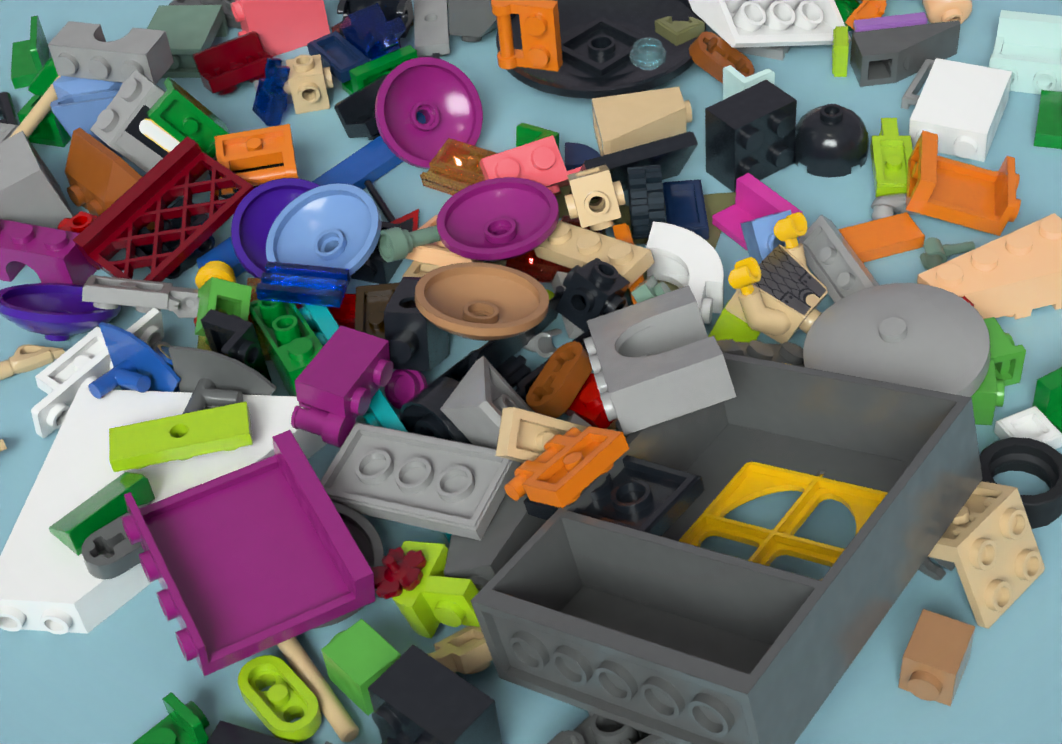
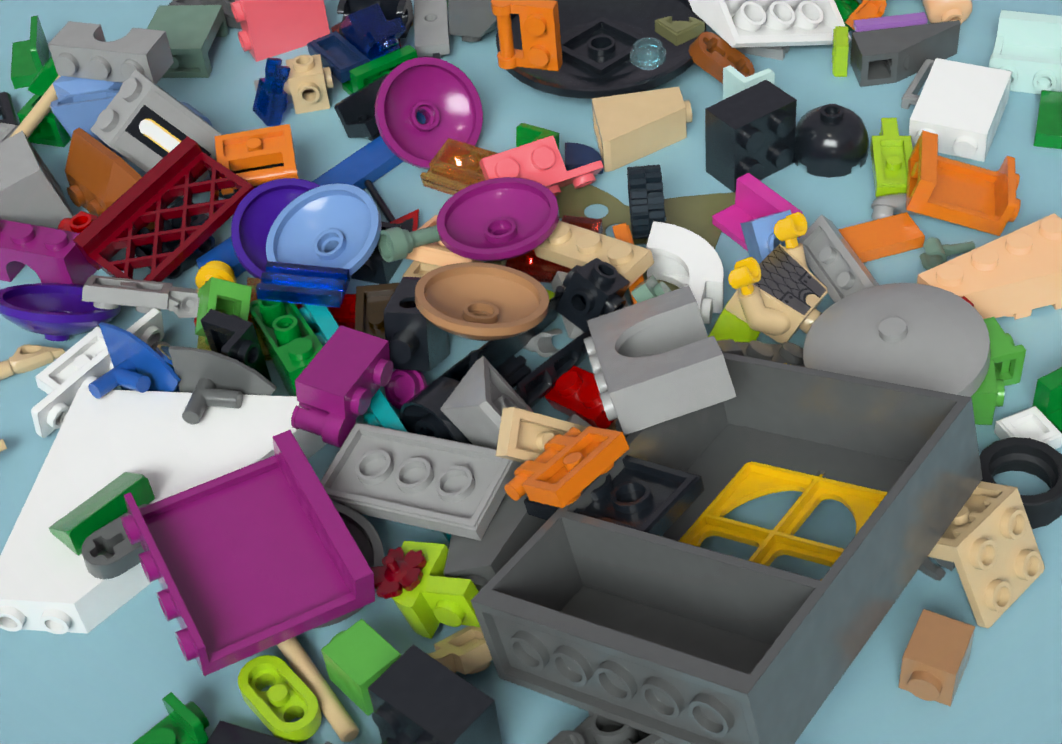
lime tile [109,401,253,472] -> none
green panel [147,77,231,158] -> none
dark red bracket [193,31,277,95] -> none
dark orange beam [526,341,592,418] -> none
tan brick [564,164,626,231] -> none
black tile [569,131,698,201] -> none
dark blue tile [663,179,709,240] -> none

